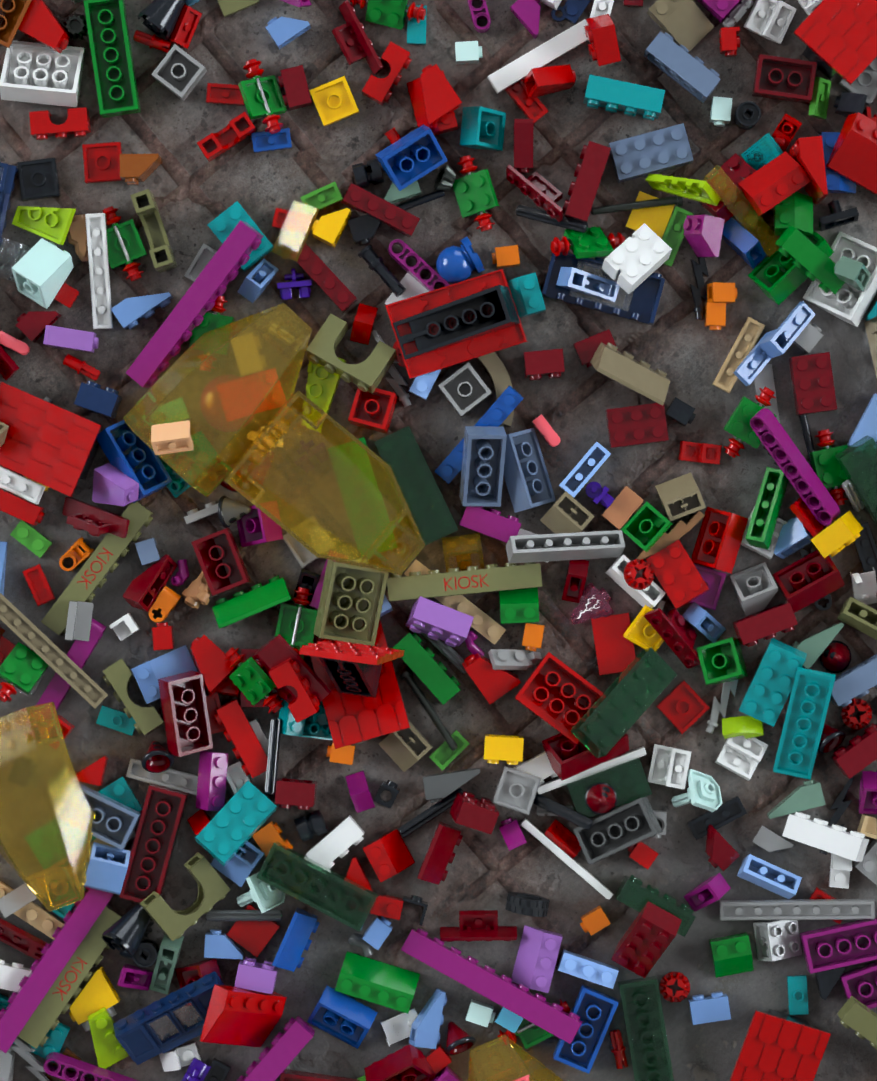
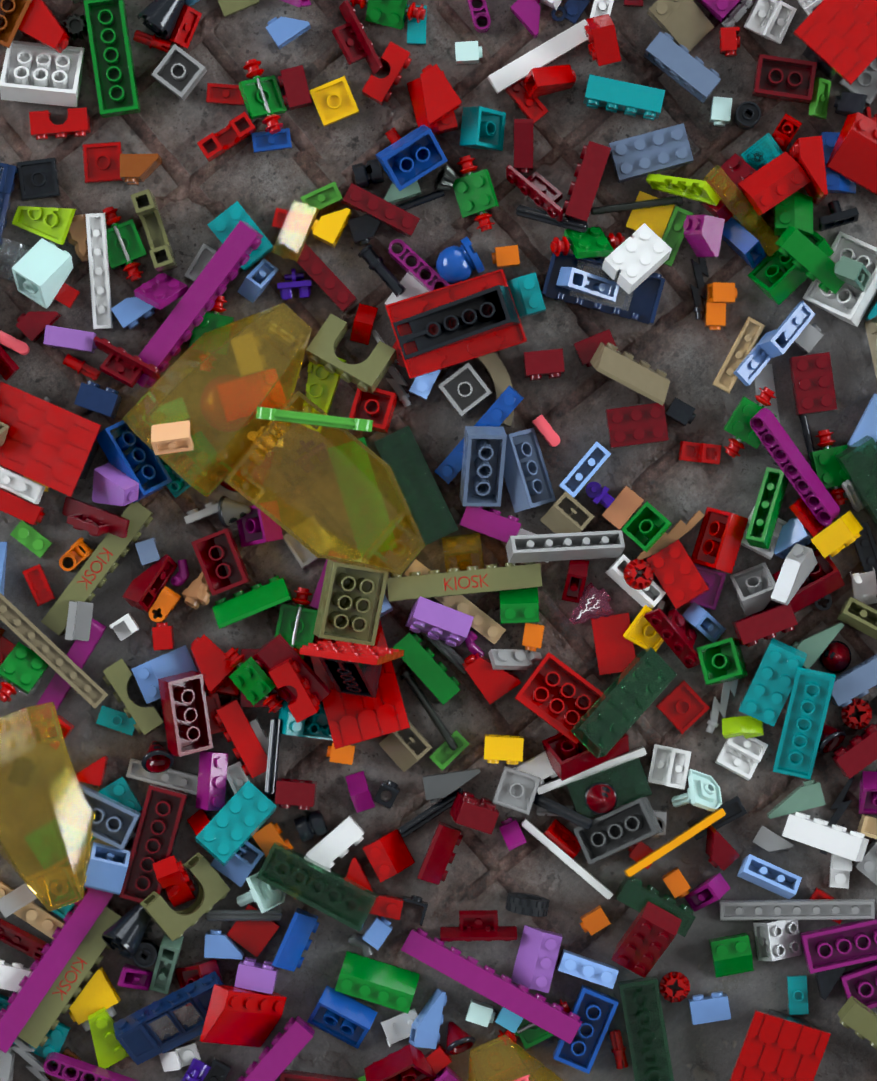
black slope [293,569,321,602] -> none
dark tan slope [655,472,706,521] -> none
none -> dark red bracket [93,336,161,388]
none -> magenta plate [134,272,188,310]
none -> red arch [153,855,196,907]
none -> bright green piece [256,407,373,432]
none -> light orange tile [624,808,726,877]
none -> orange brick [661,867,691,899]
none -> light grey slope [771,543,818,606]

